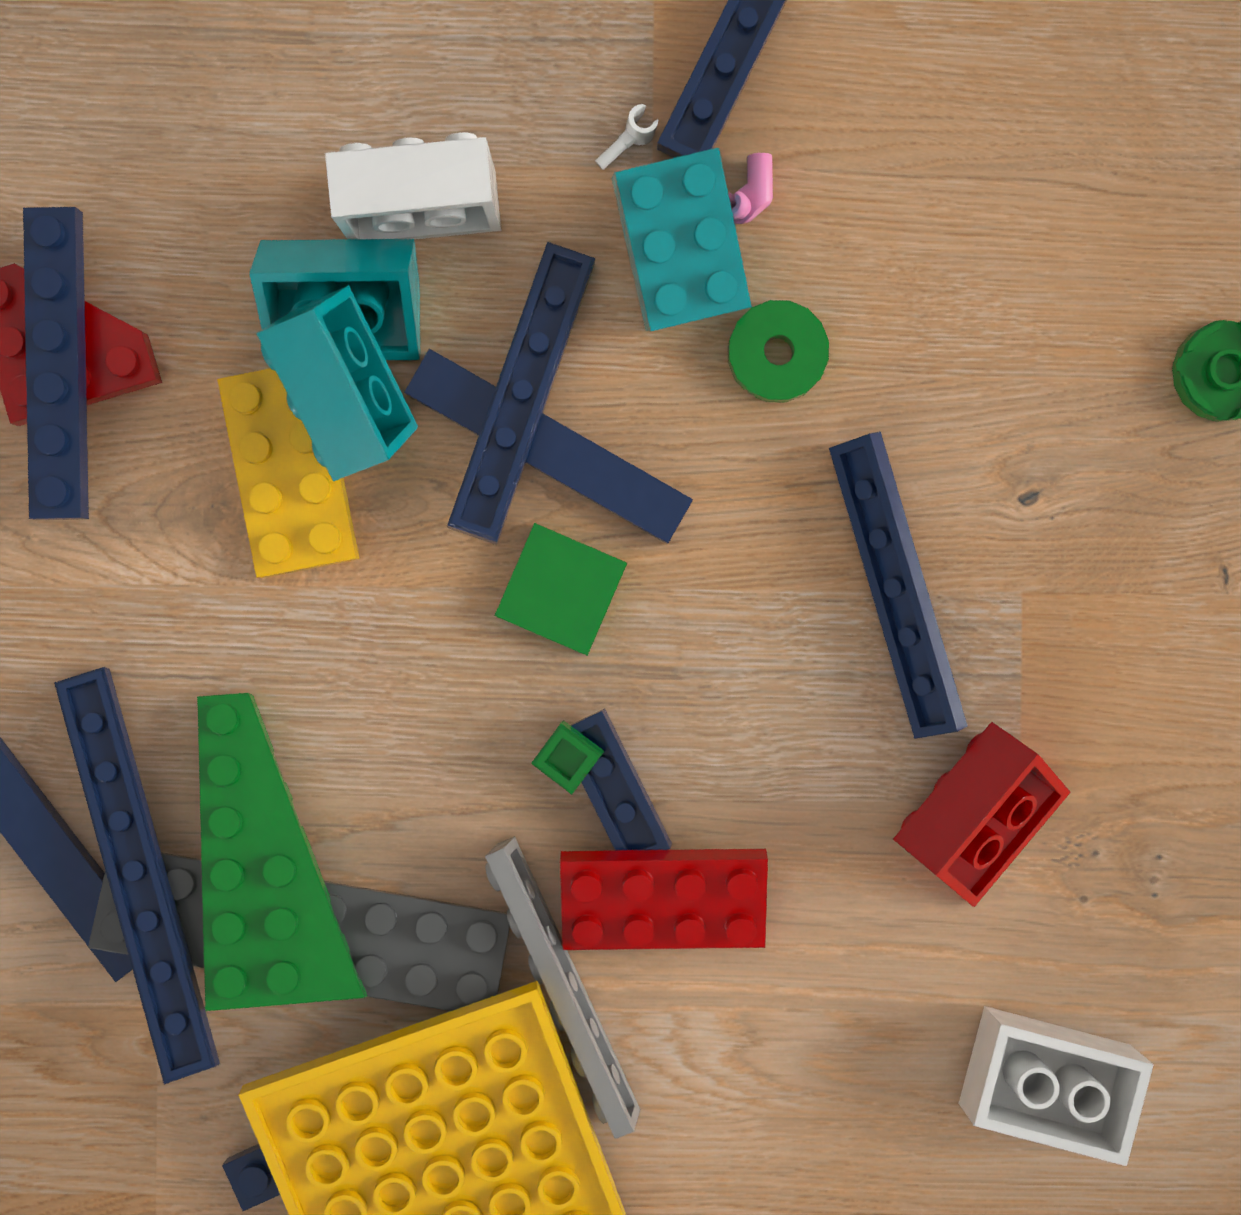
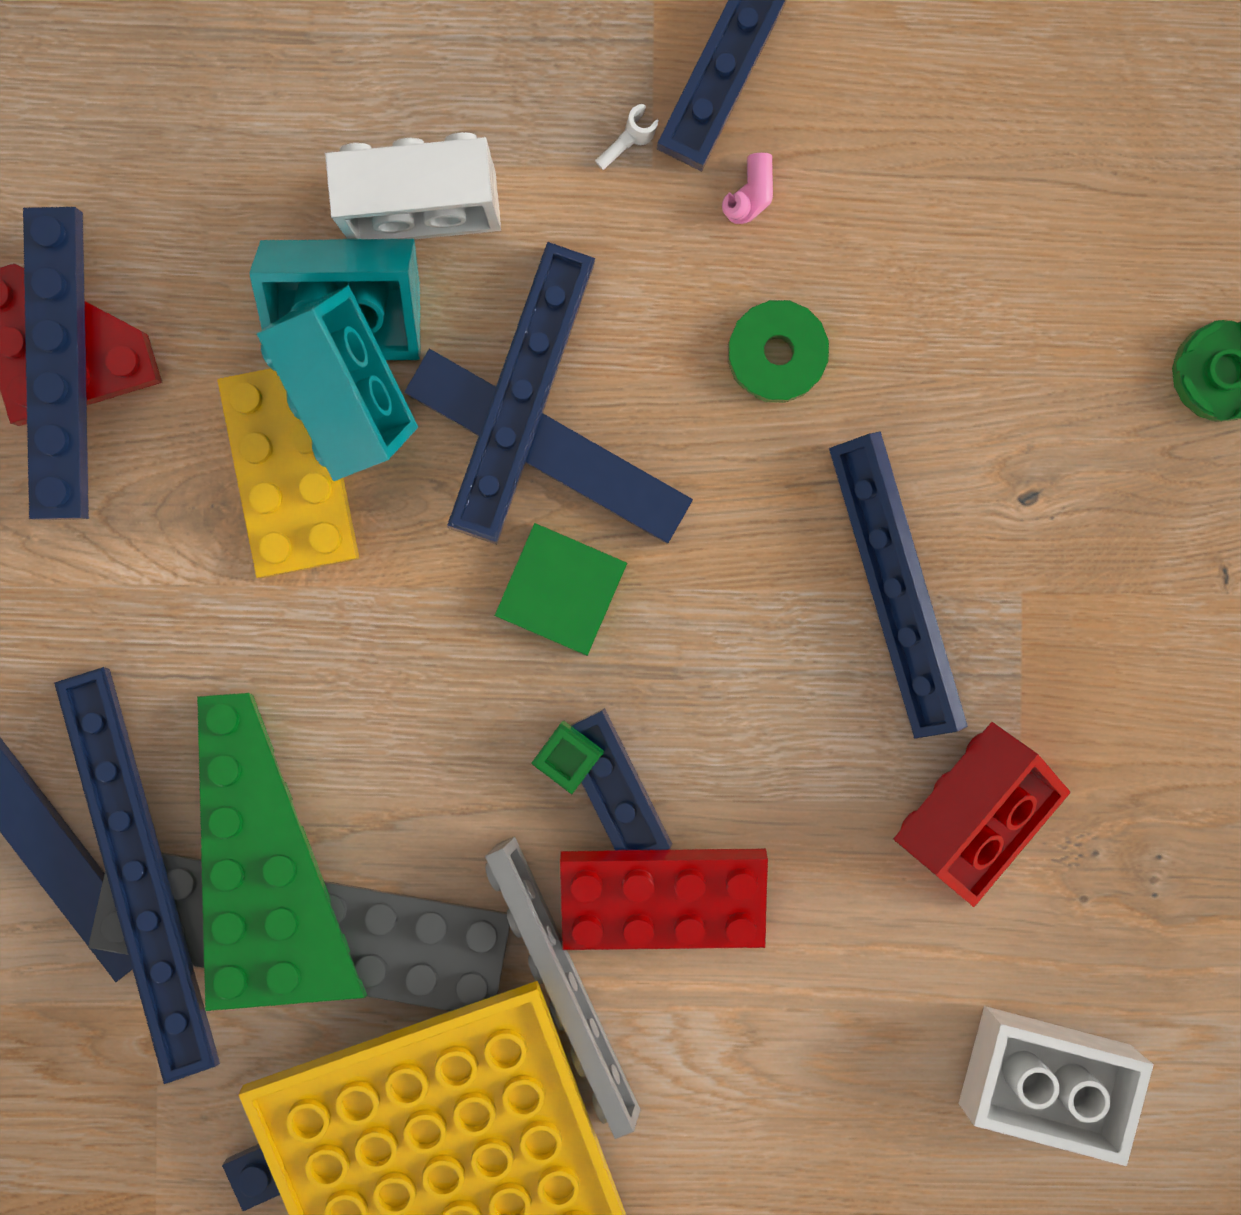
teal brick [611,147,752,332] -> none

